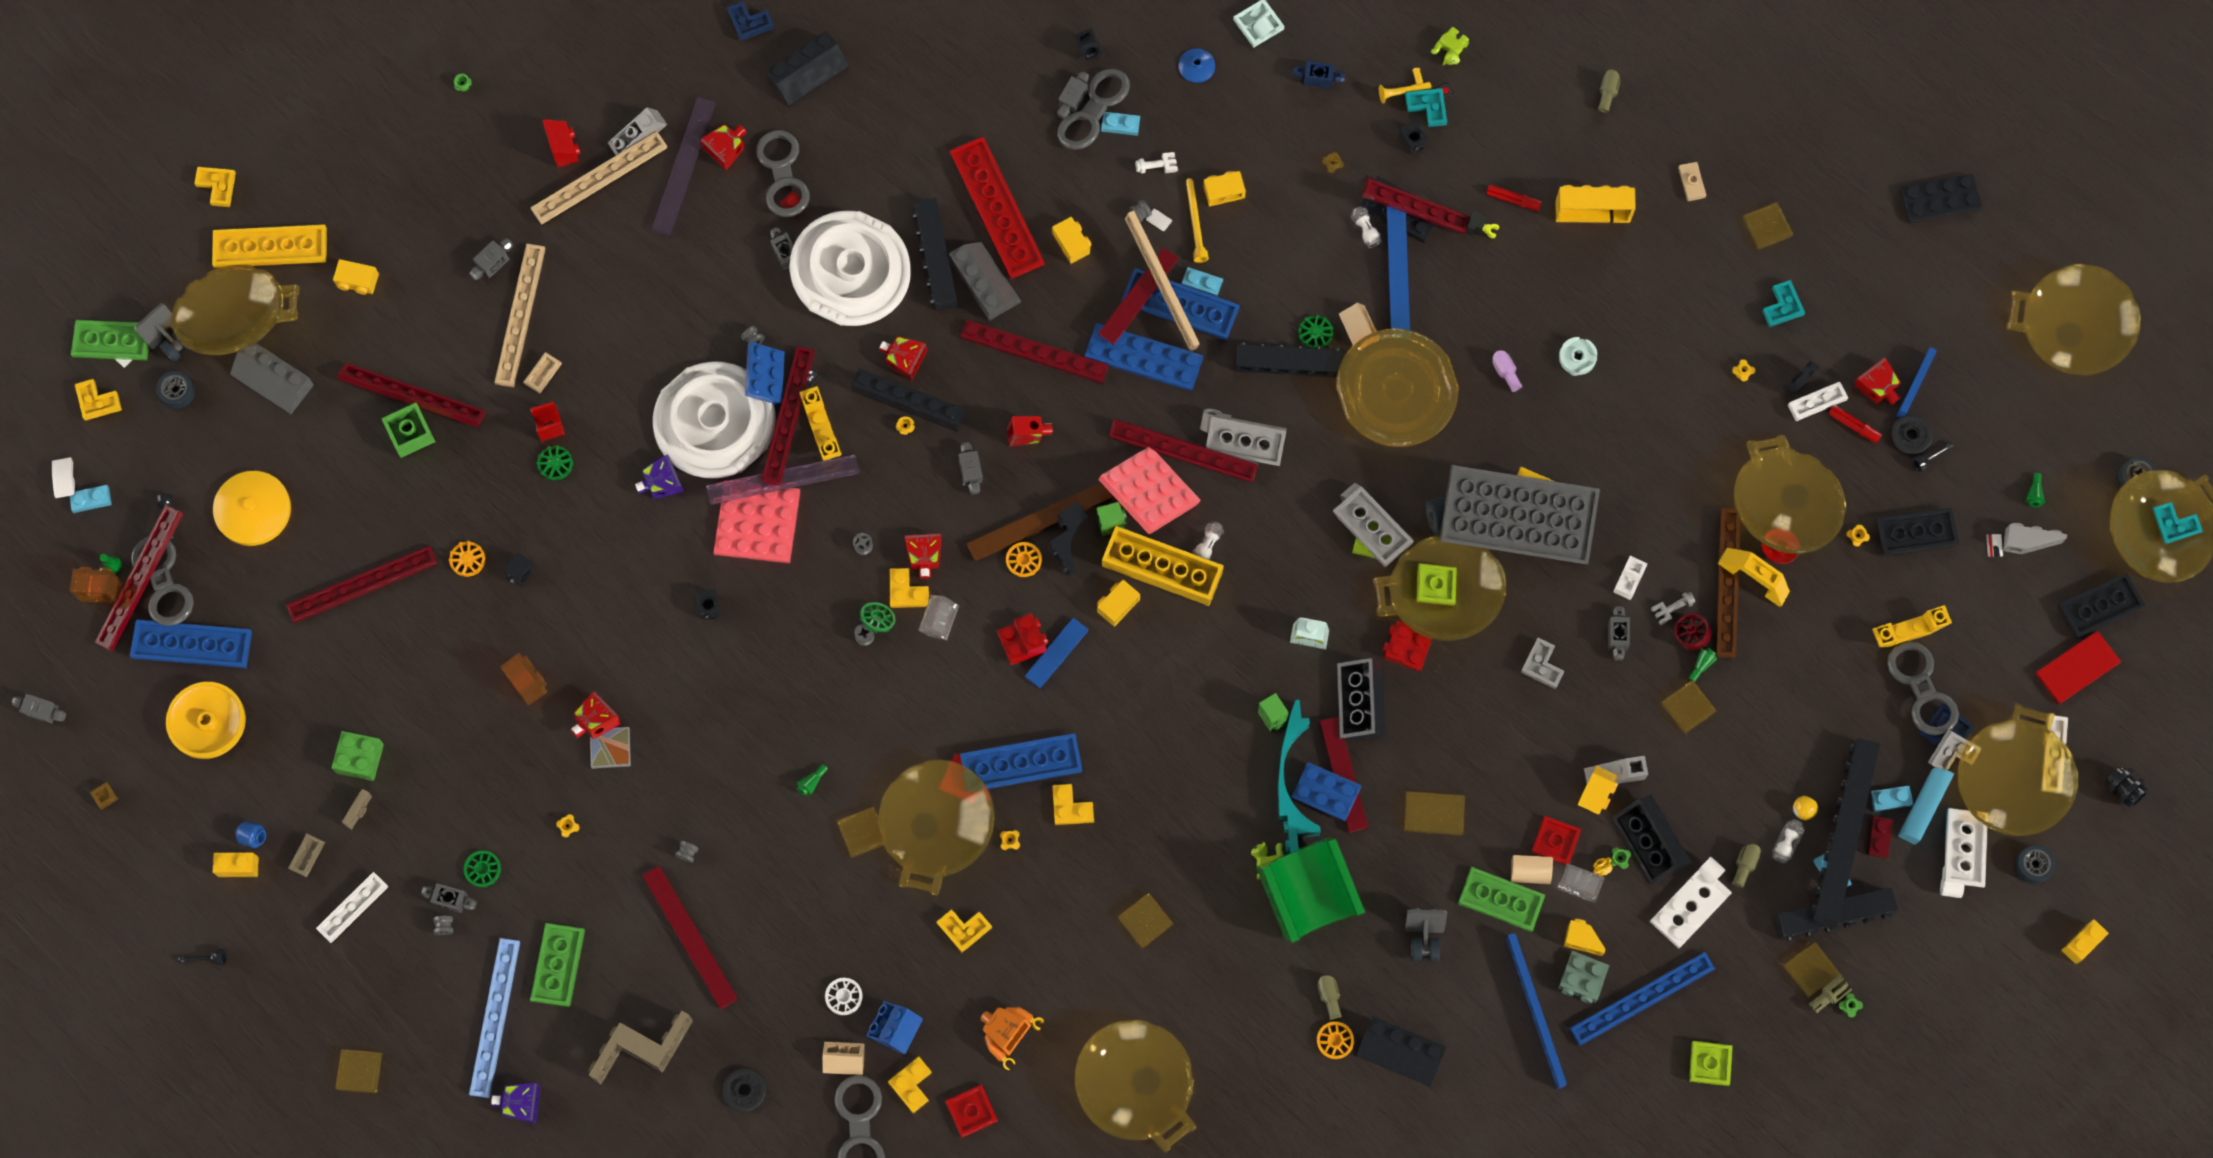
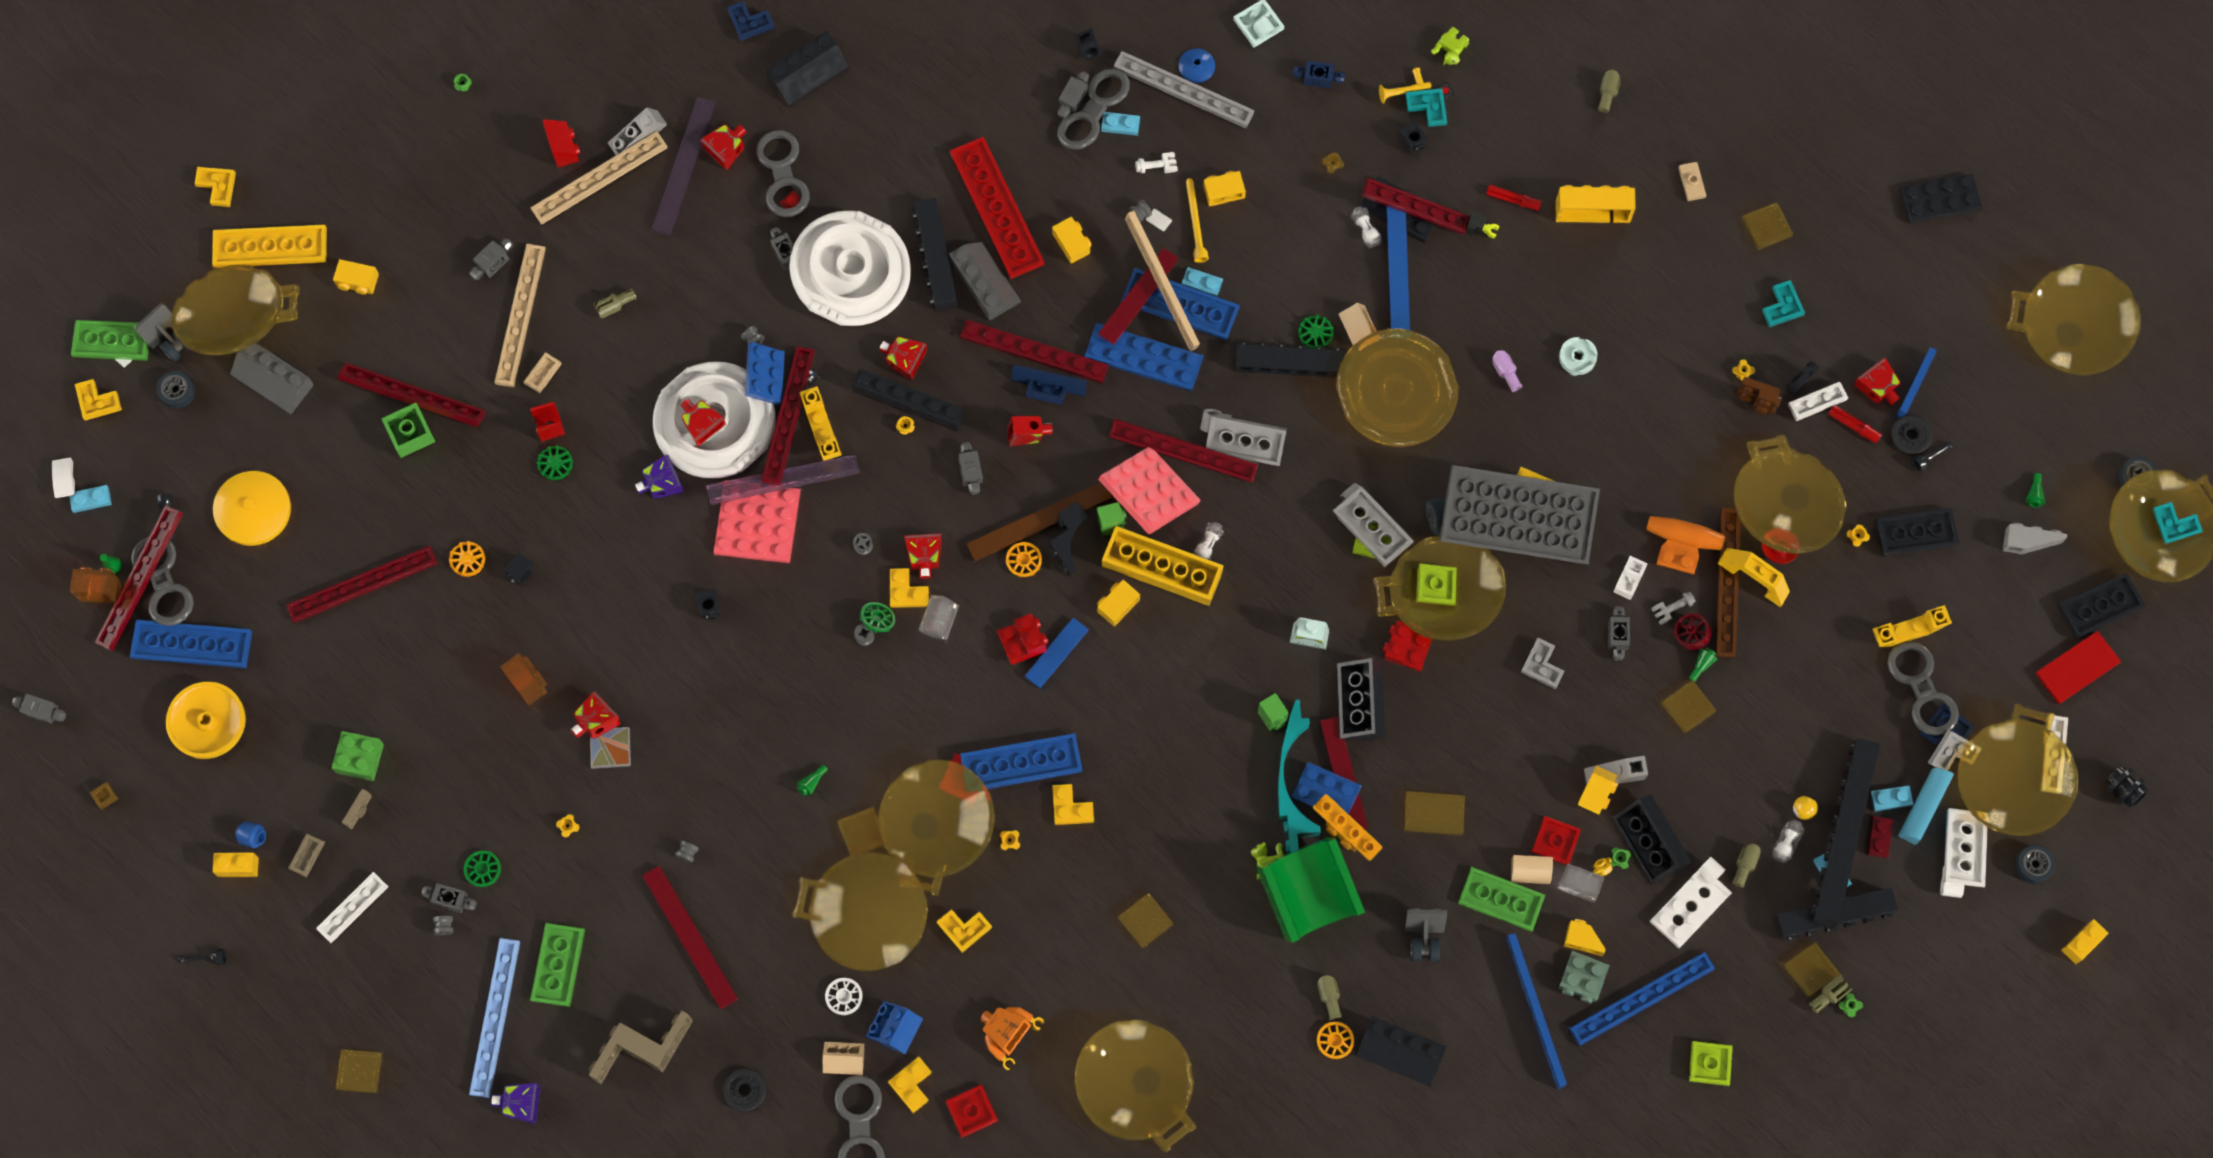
sticker [1986,534,2003,557] -> none
none -> olive arm [593,288,637,318]
none -> red torso [681,399,726,447]
none -> clear yellow dish [792,853,927,971]
none -> dark blue bracket [1011,365,1087,405]
none -> light grey plate [1114,51,1254,128]
none -> light orange bracket [1313,794,1382,861]
none -> orange plate [1647,516,1725,575]
none -> reddish brown plate [1736,377,1782,415]

